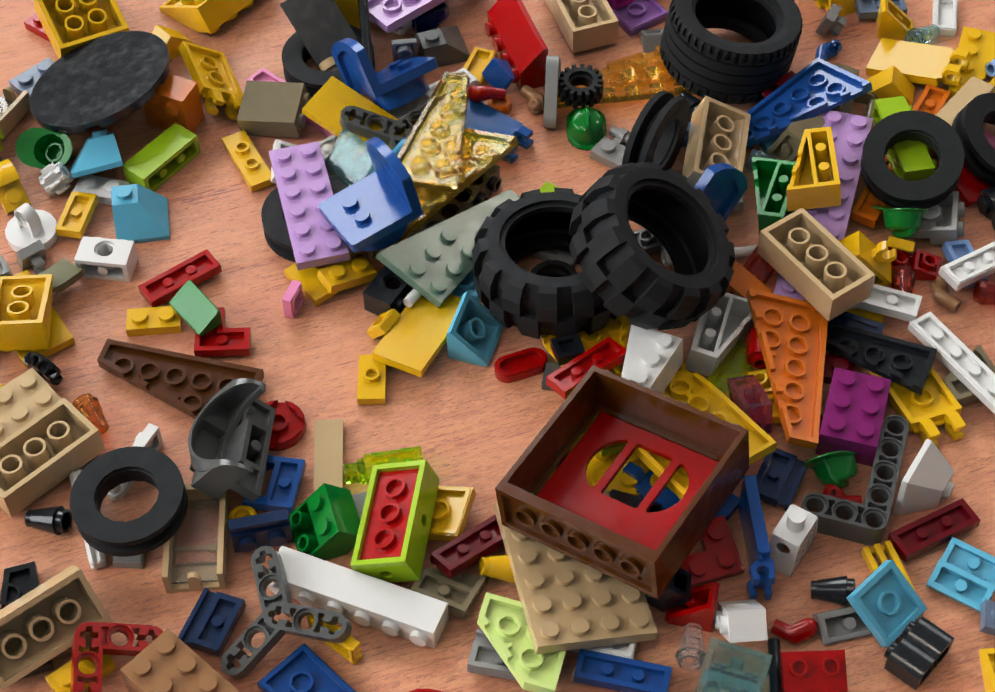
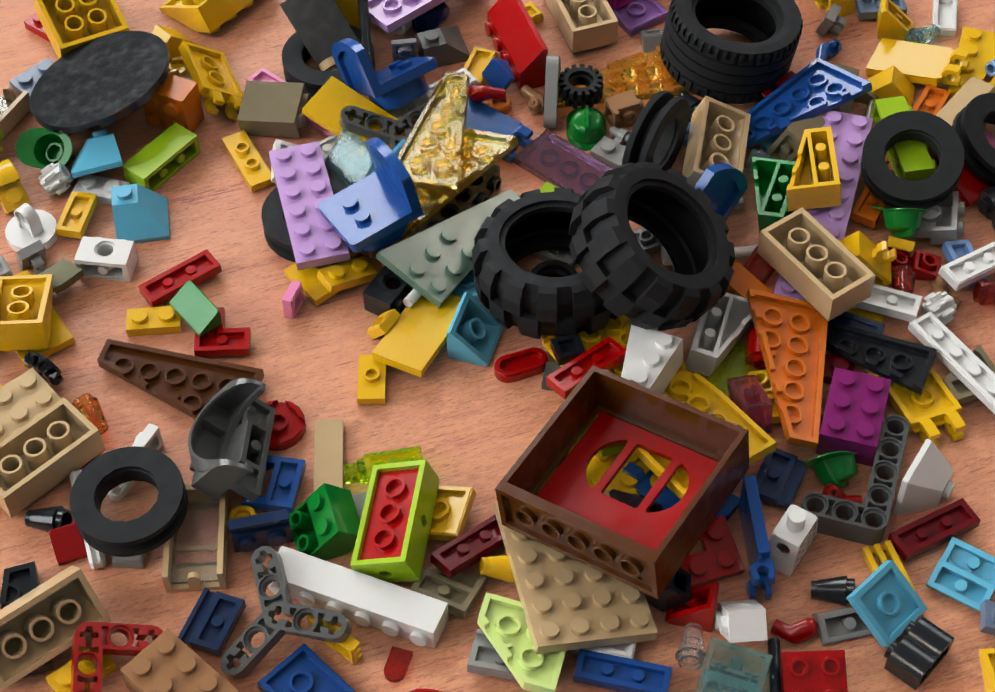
none -> red slope [49,523,88,566]
none -> yellow tile [169,57,188,77]
none -> clear red piece [384,646,413,683]
none -> tile [514,129,613,195]
none -> yellow tile [524,1,544,24]
none -> medium nougat brick [604,90,644,128]
none -> white gear [920,291,957,325]

